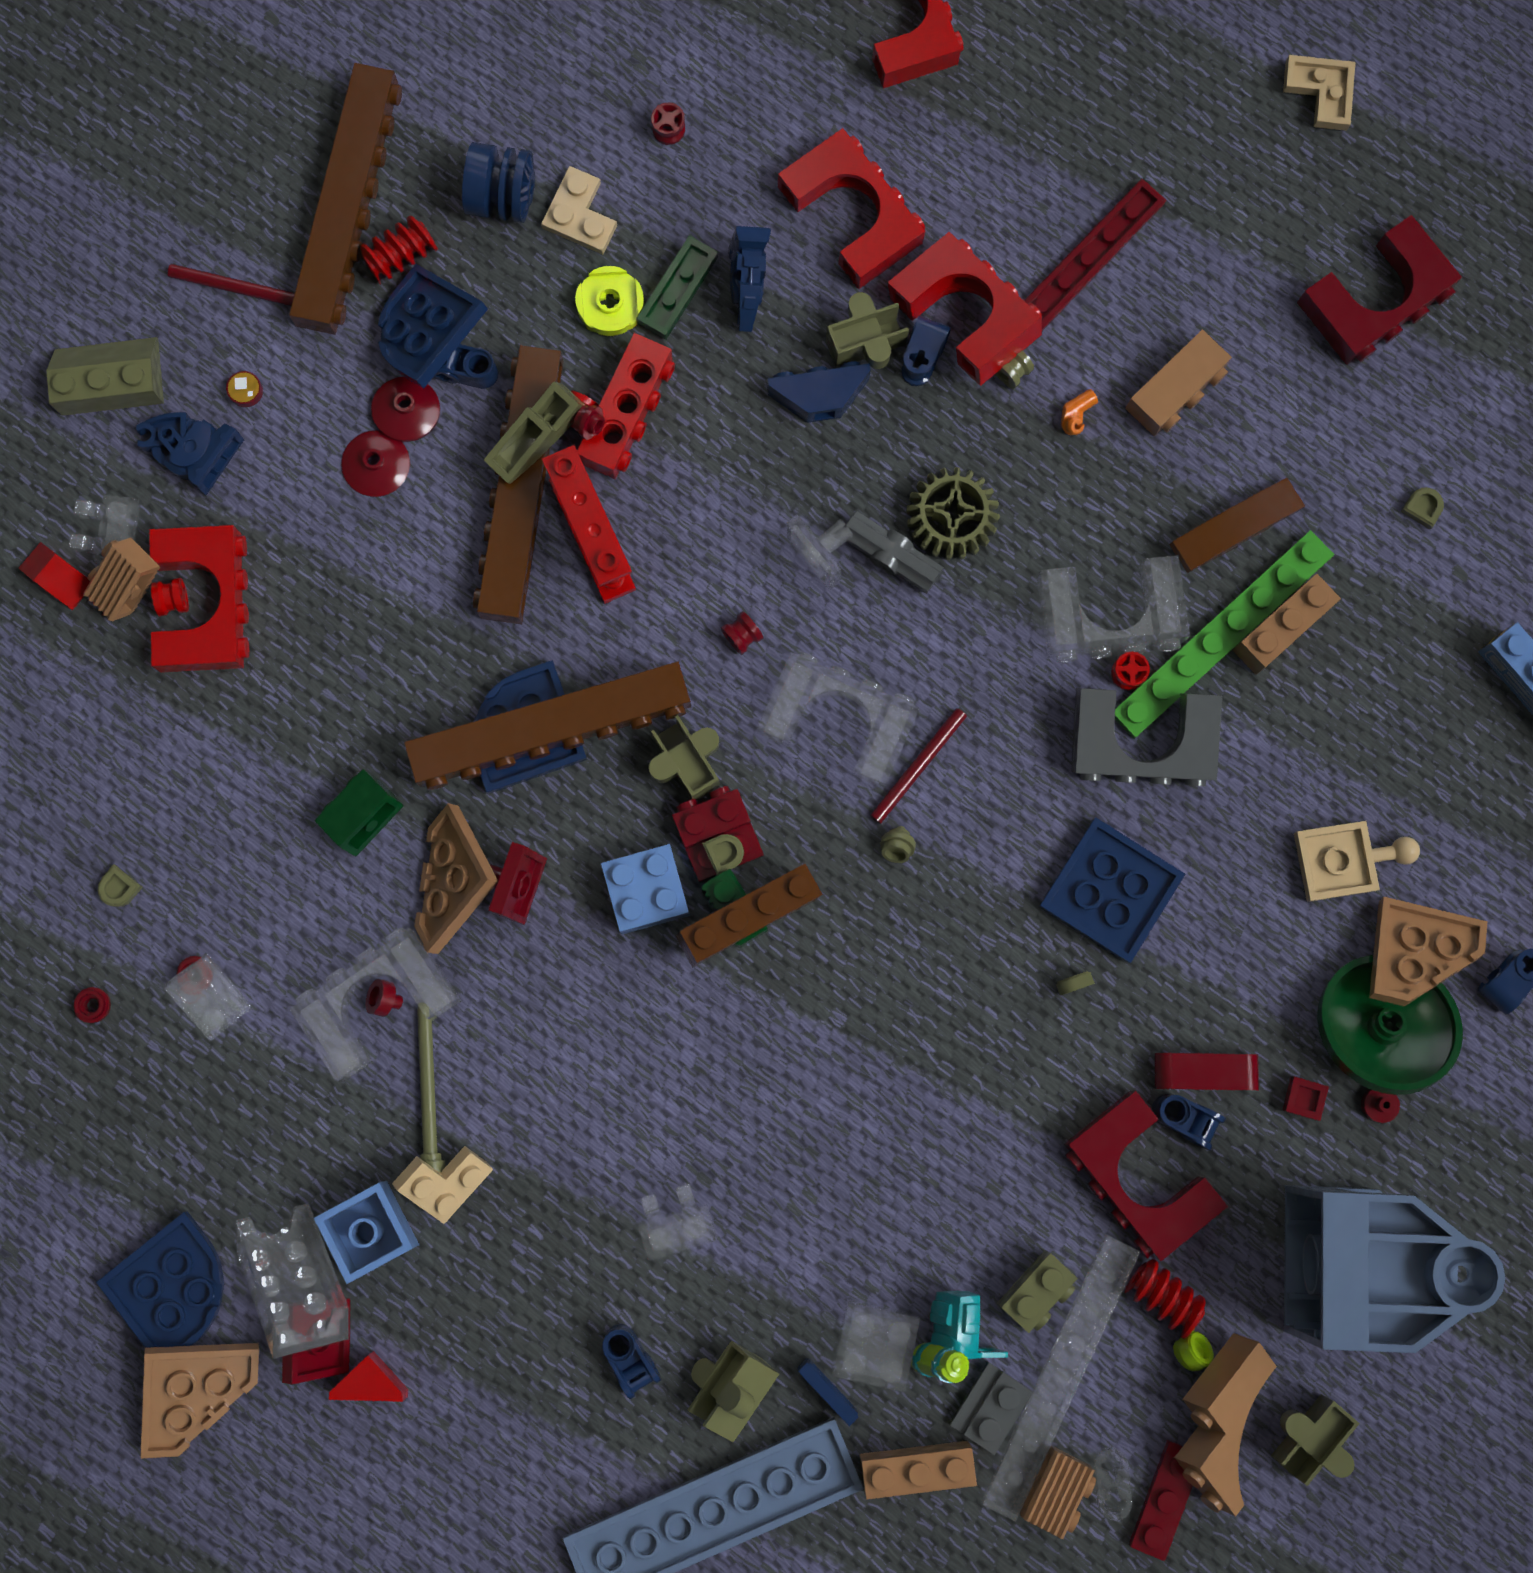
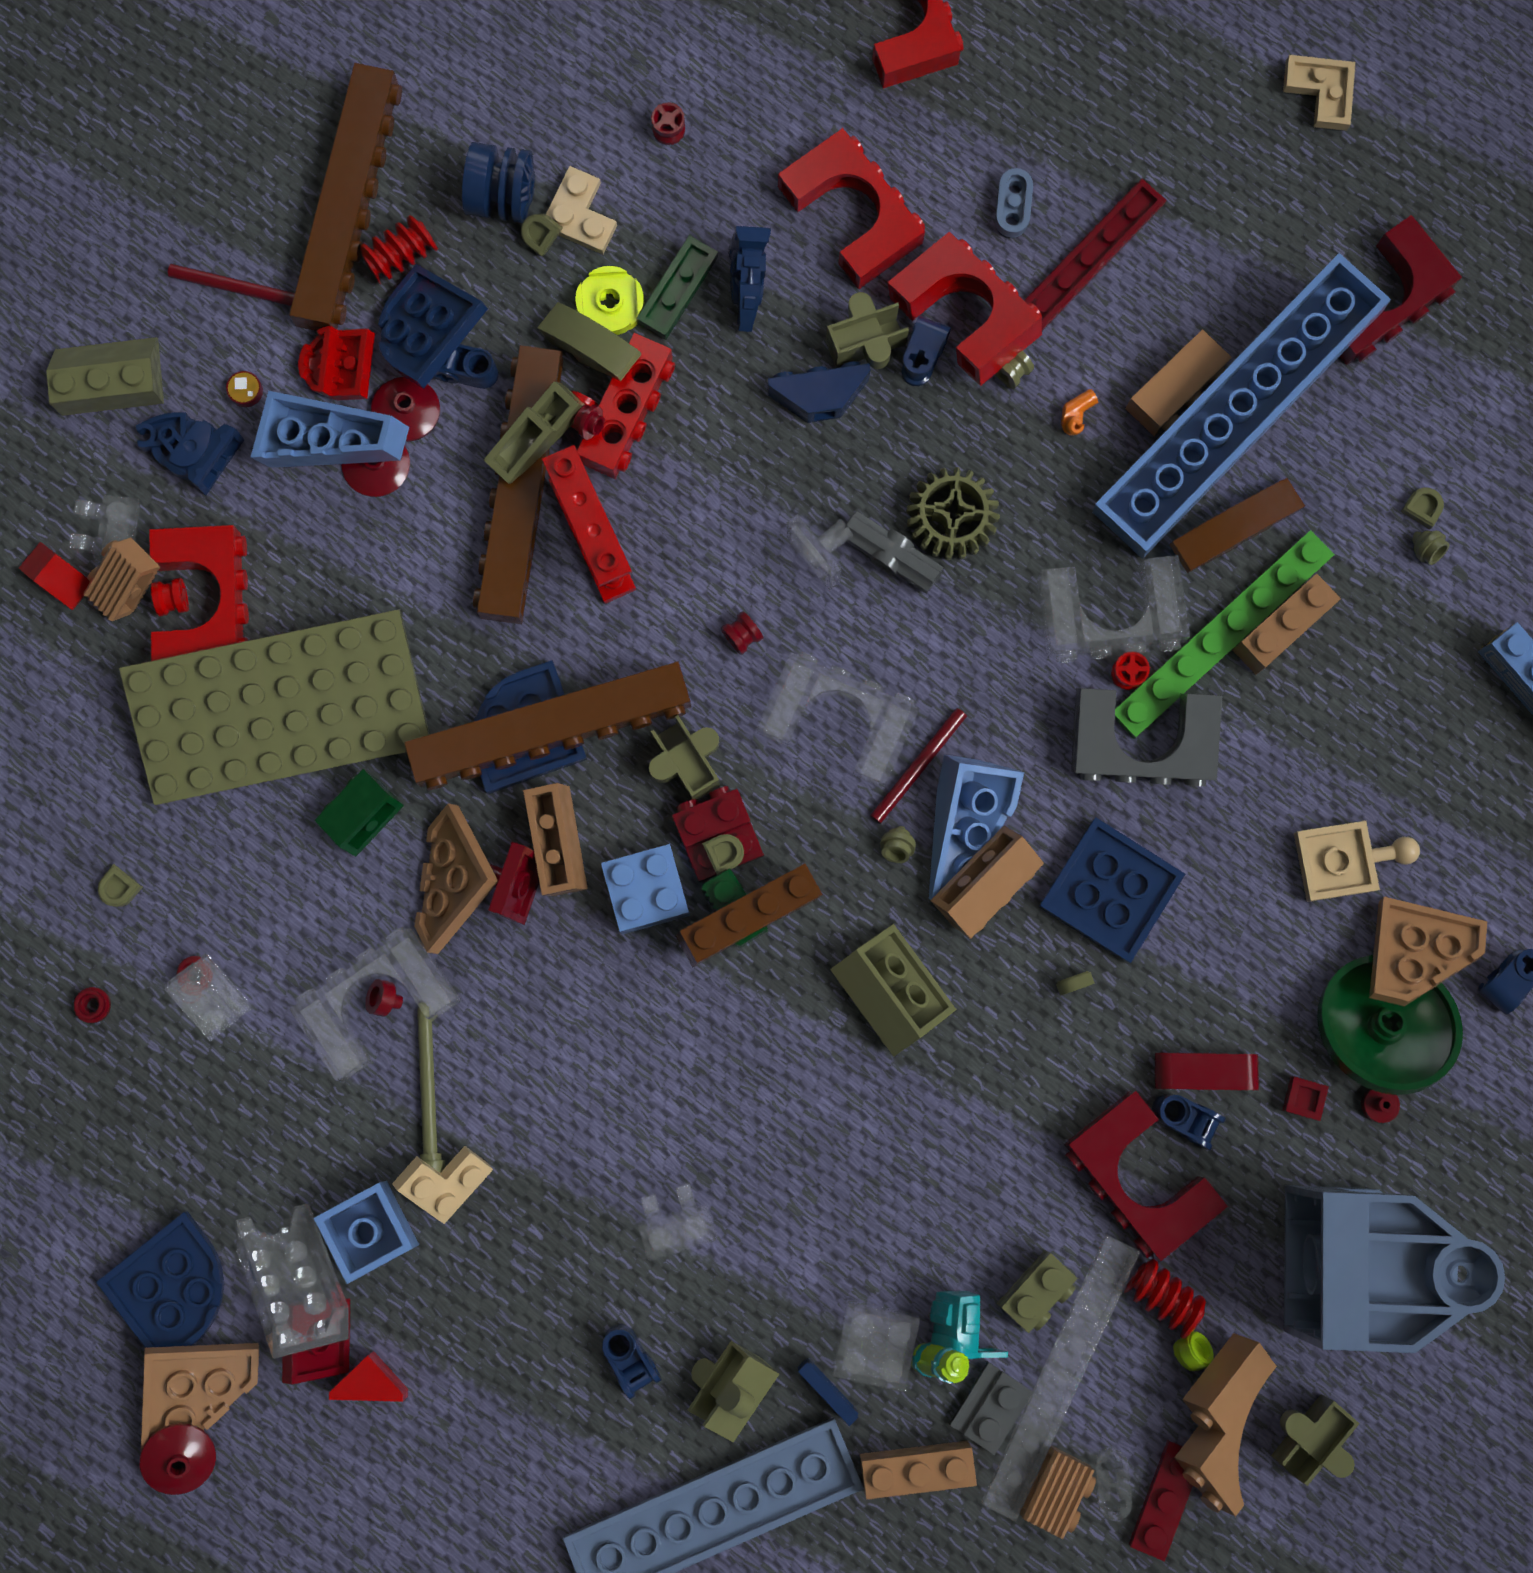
none -> olive plate [119,609,430,805]
none -> dark red dish [140,1423,216,1495]
none -> medium blue wedge [251,391,409,467]
none -> red slope [298,326,375,400]
none -> olive tile [521,214,563,256]
none -> medium nougat brick [523,783,588,896]
none -> olive slope [537,302,642,381]
none -> olive slope [830,924,957,1057]
none -> medium blue wedge [929,755,1024,900]
none -> medium nougat brick [930,826,1044,939]
none -> sand blue plate [995,168,1033,238]
none -> medium blue brick [1092,253,1391,559]
none -> olive plate [1412,530,1450,565]

